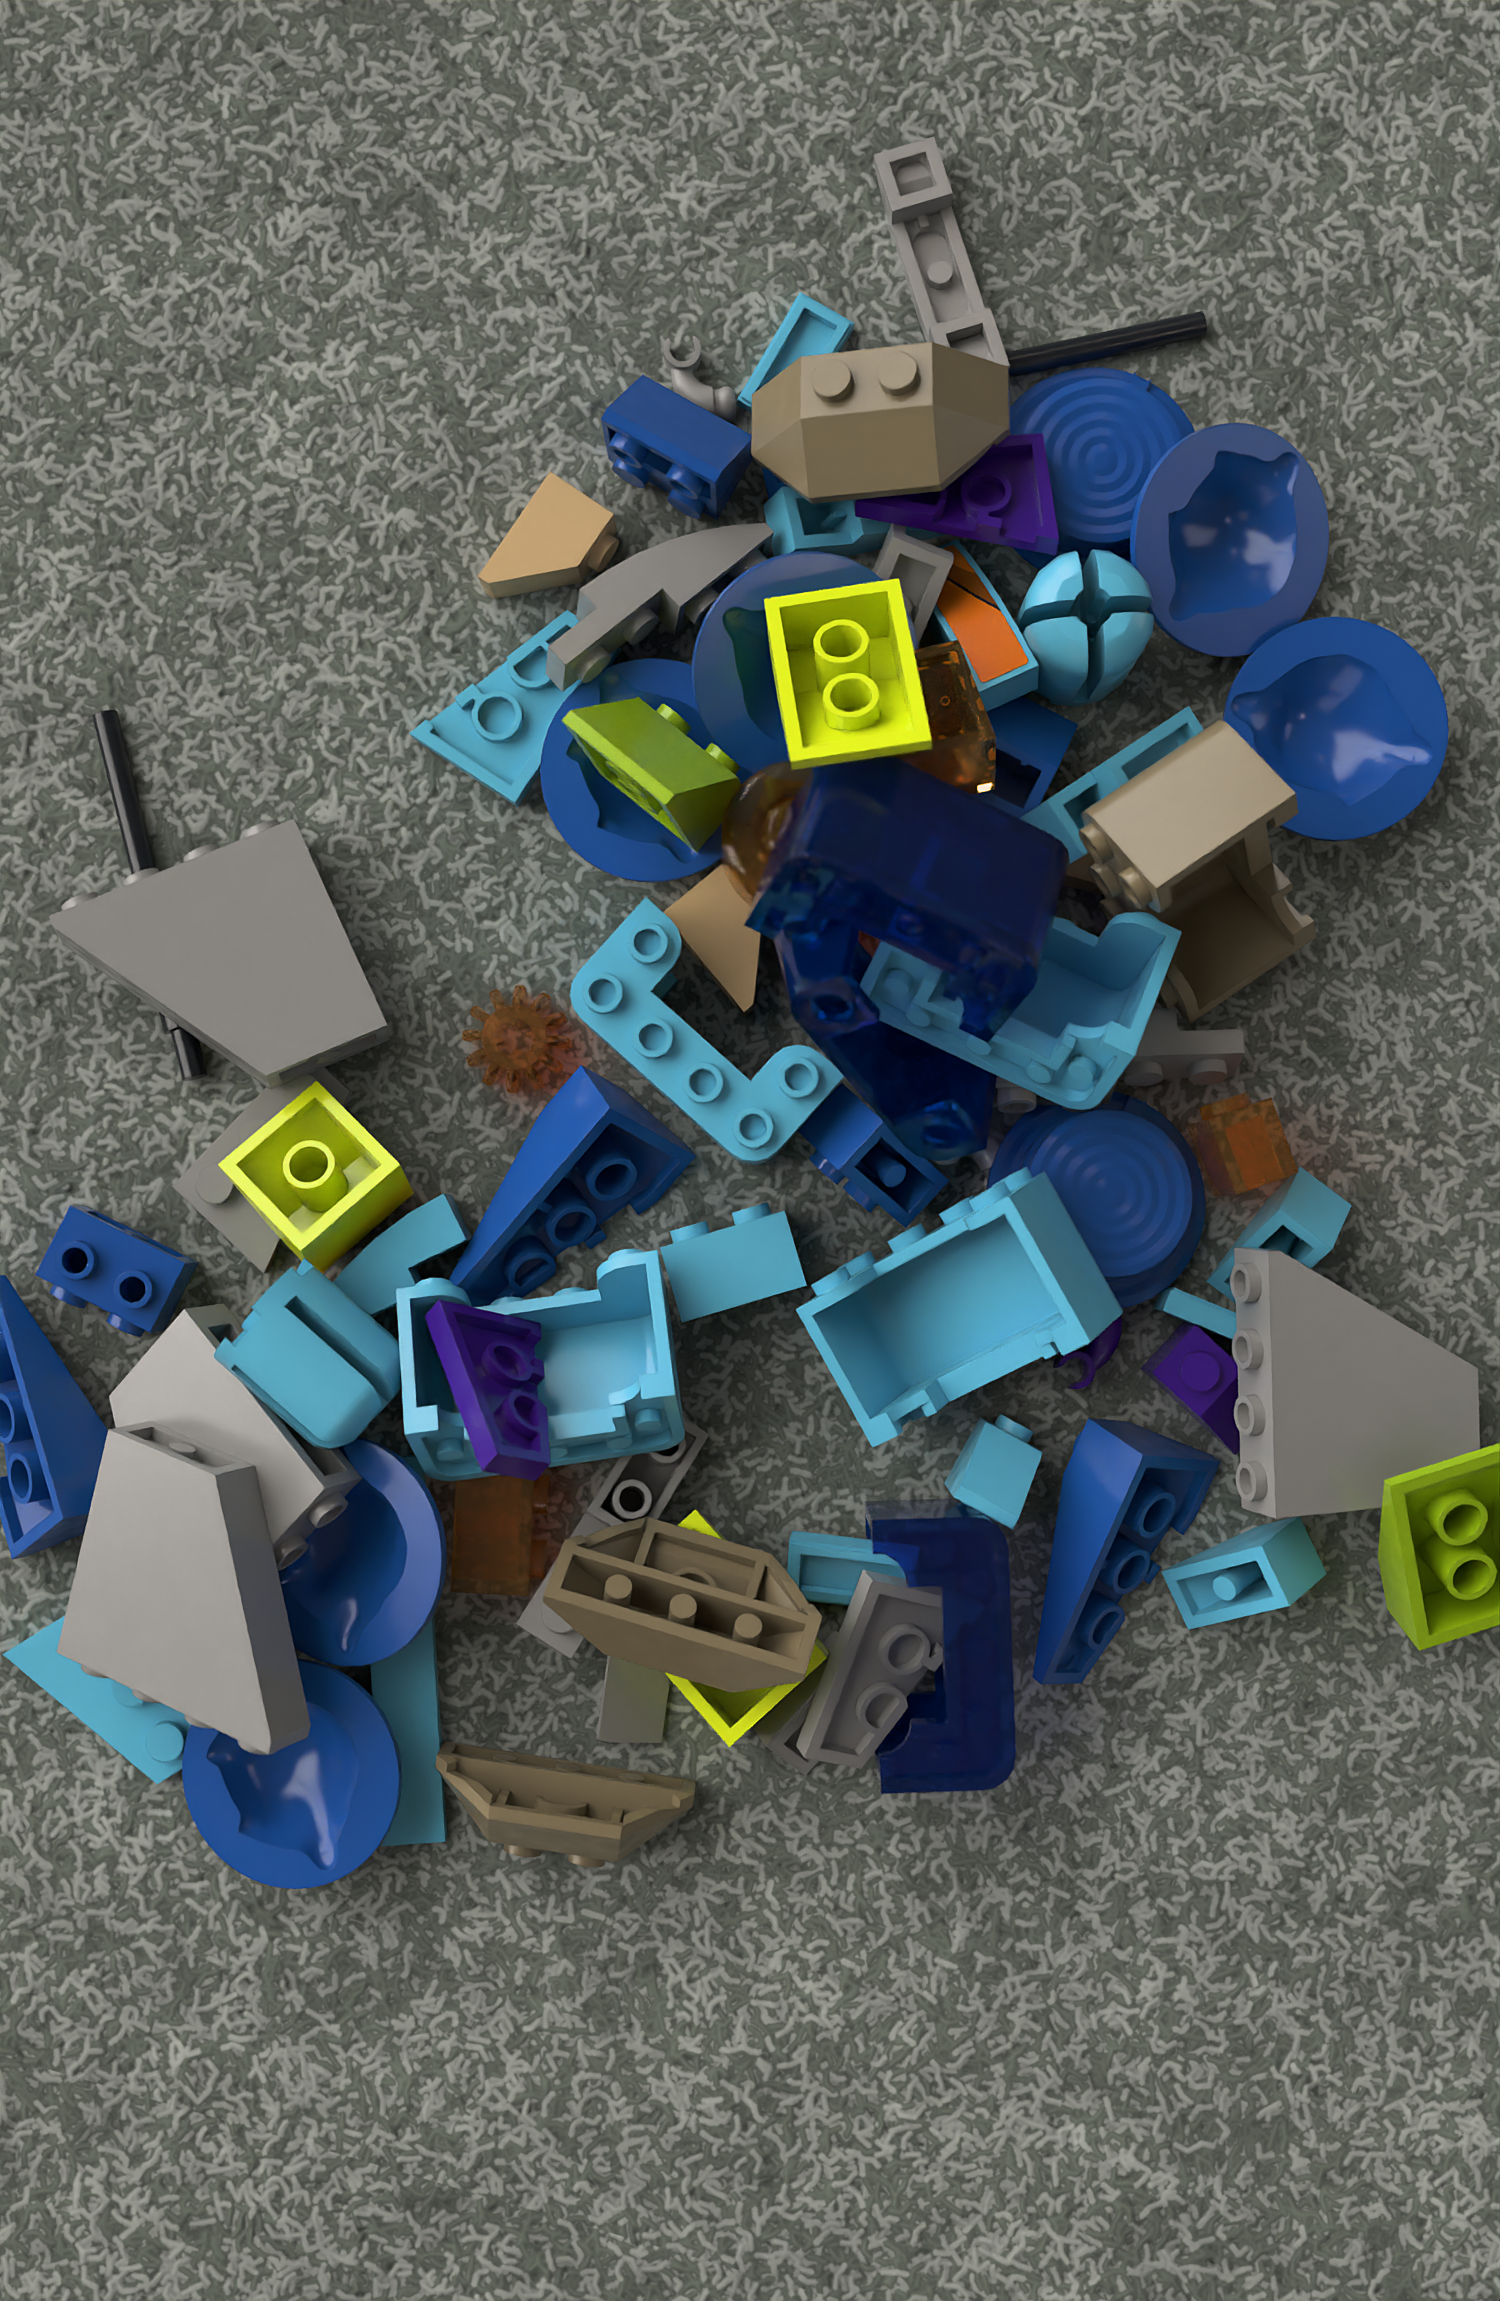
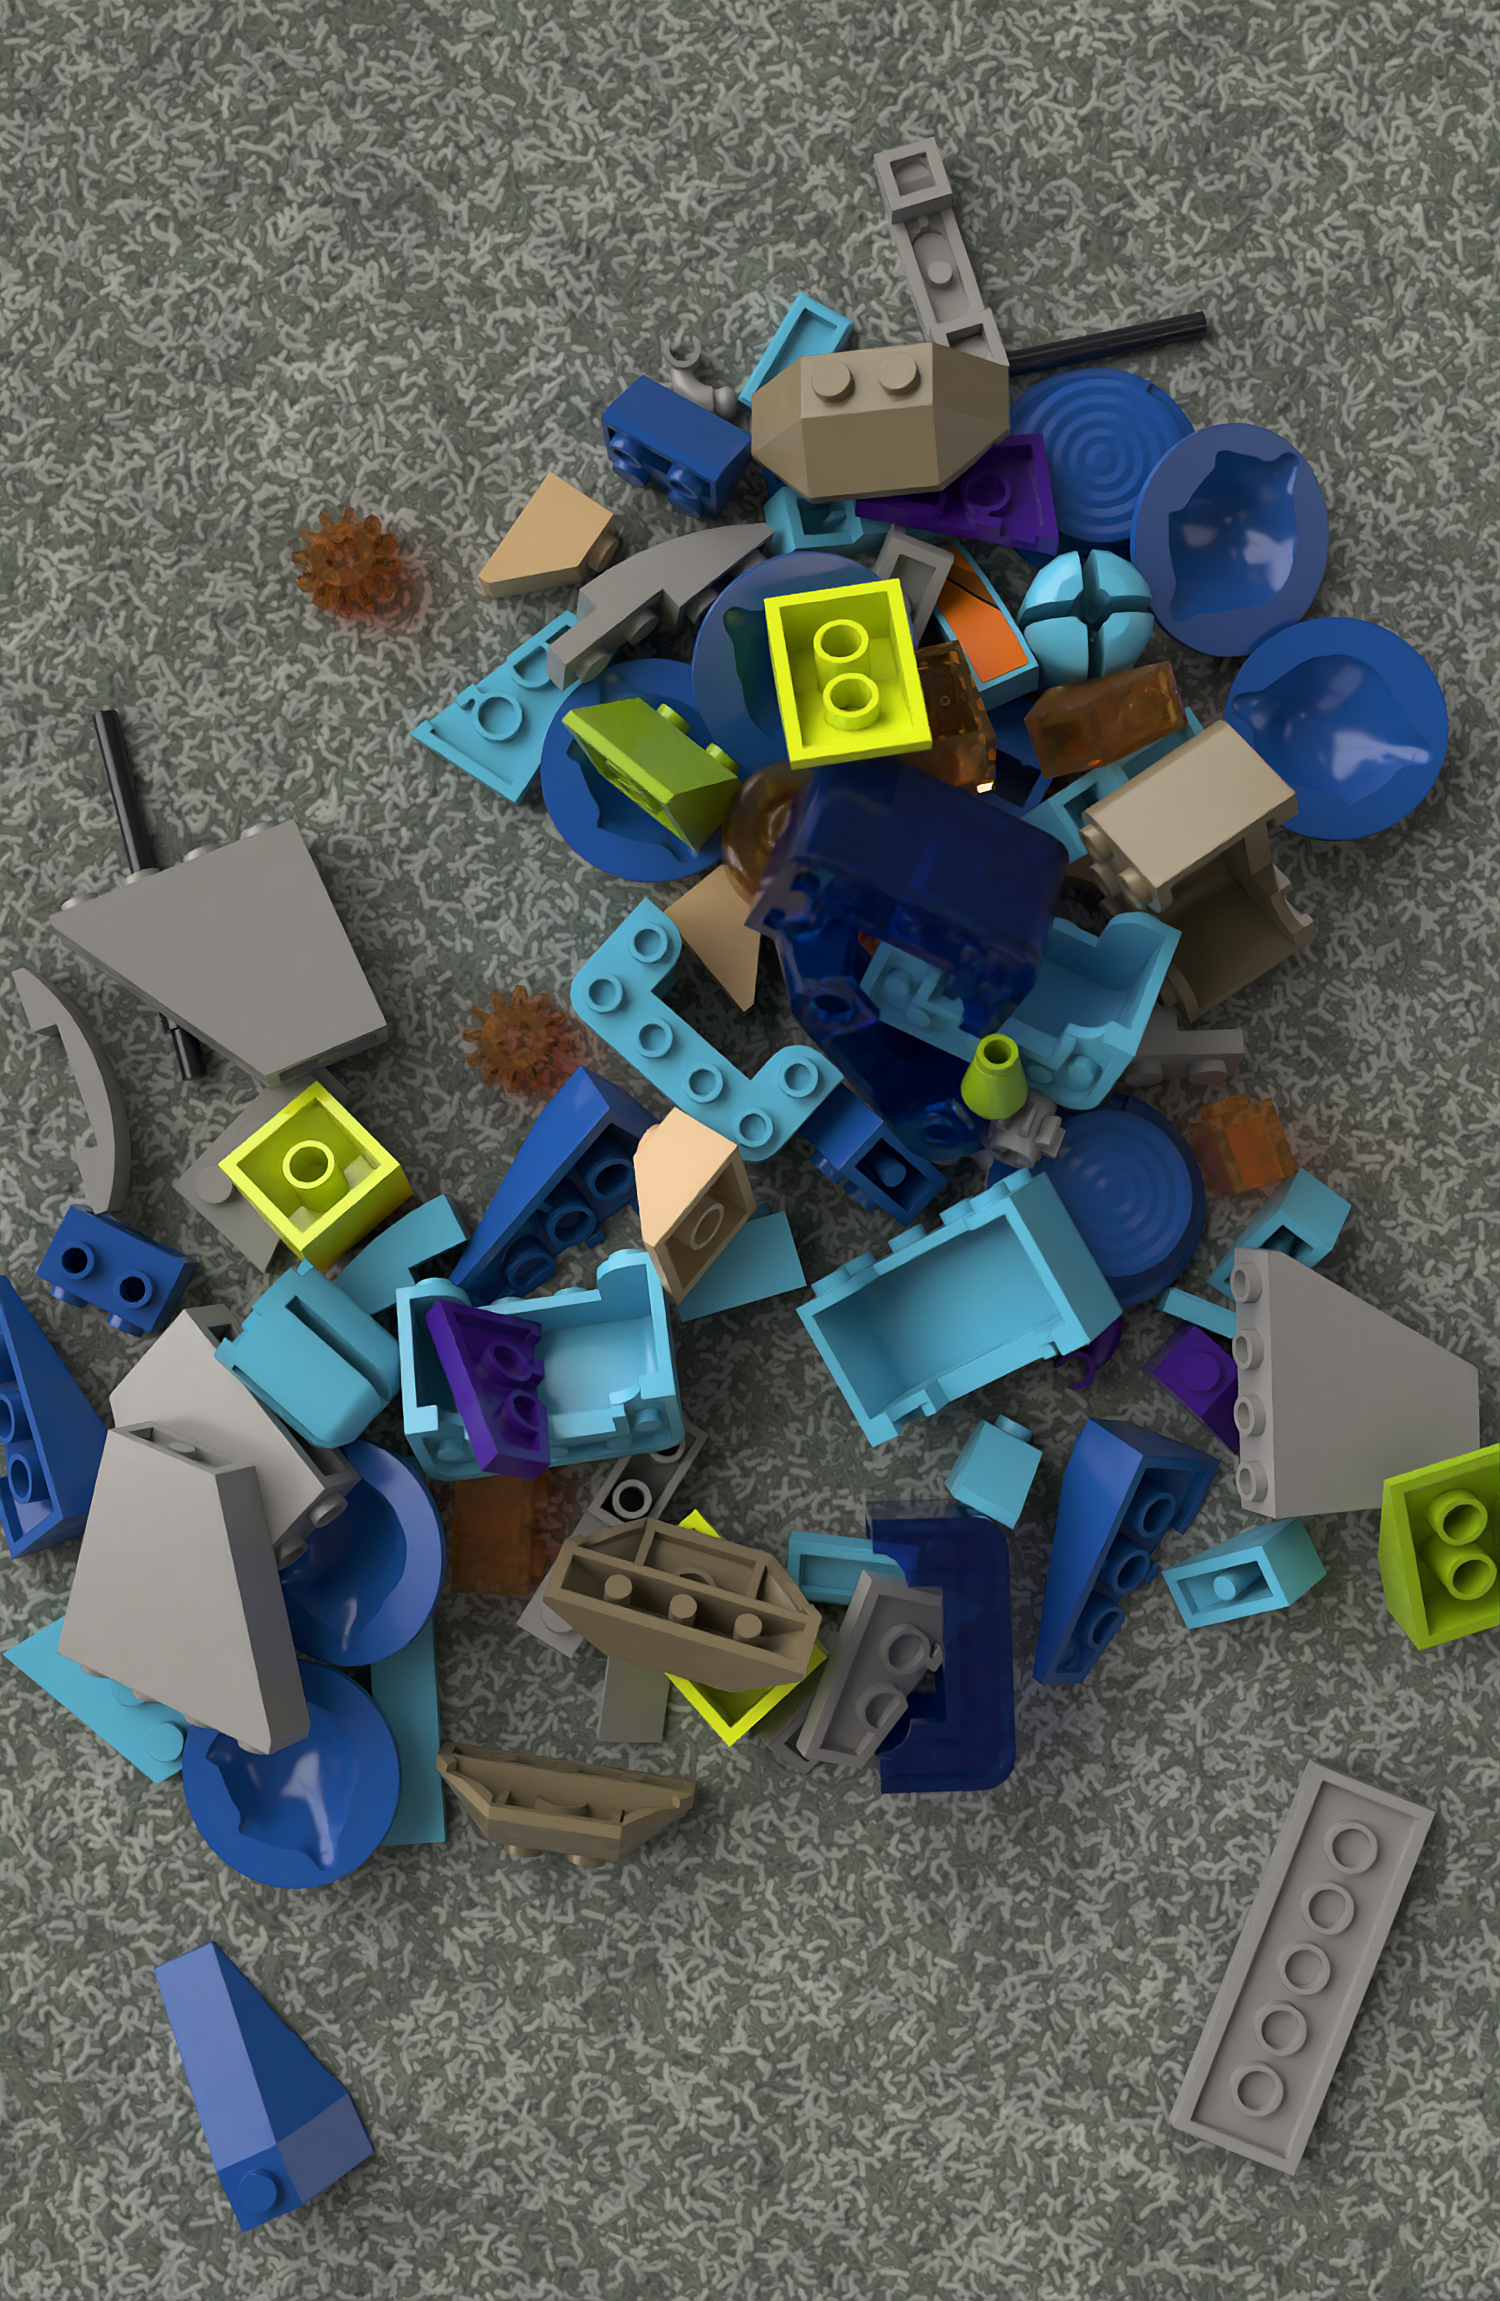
none -> light grey slope [12,968,131,1215]
none -> blue wedge [154,1941,375,2233]
none -> clear orange gear [292,505,402,620]
none -> tan slope [633,1107,757,1306]
none -> lime cone [961,1034,1028,1120]
none -> light grey gear [979,1089,1066,1169]
none -> clear orange slope [1024,660,1188,779]
none -> light grey plate [1169,1758,1436,2176]

